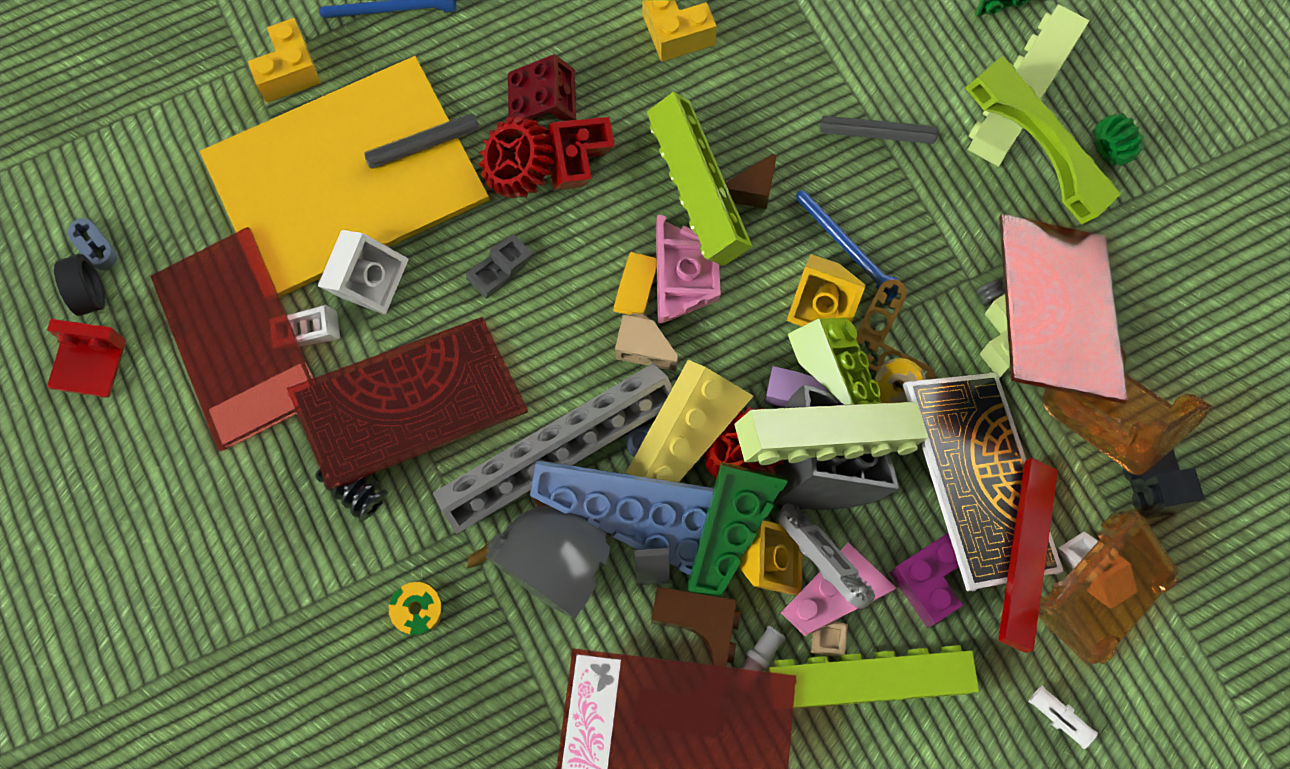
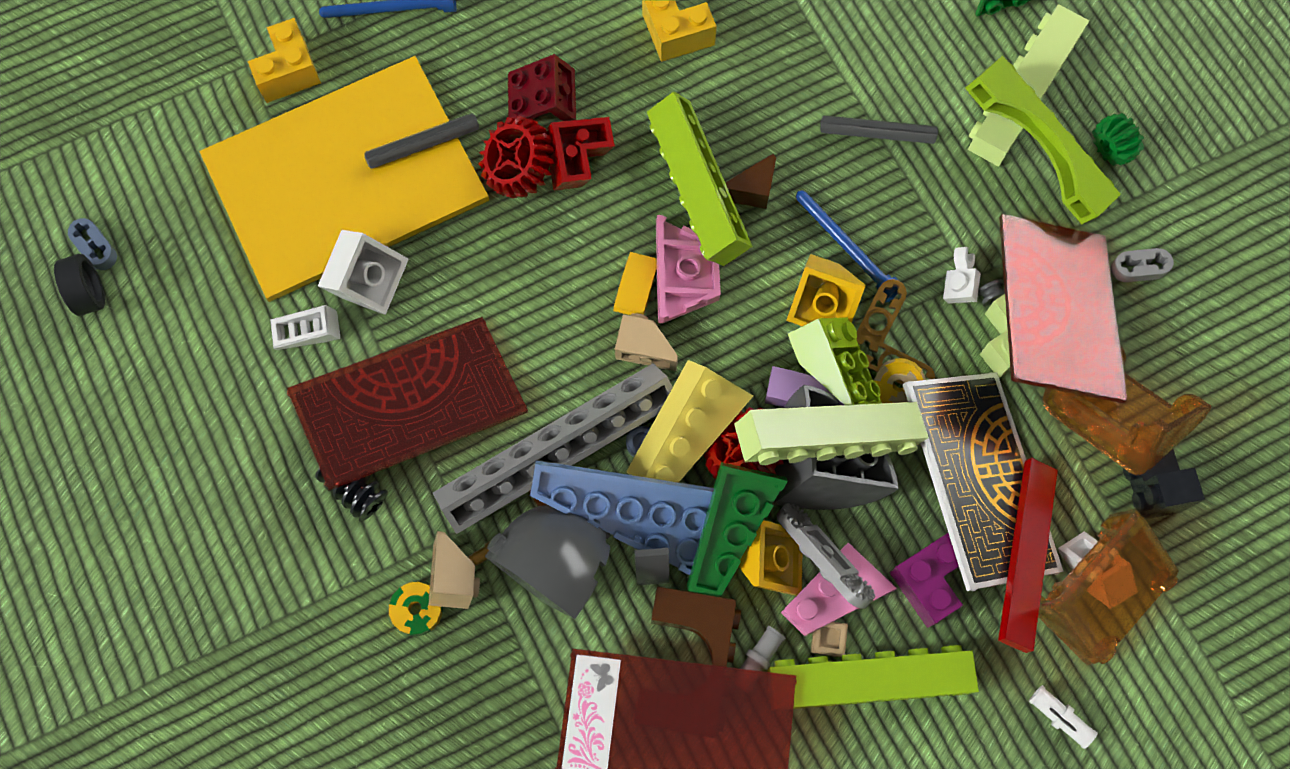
red bracket [47,319,126,398] -> none
clear red piece [150,227,316,452] -> none
dark grey slope [466,234,533,299] -> none
none -> tan slope [429,531,480,609]
none -> white plate [943,247,981,304]
none -> light grey beam [1111,248,1174,282]

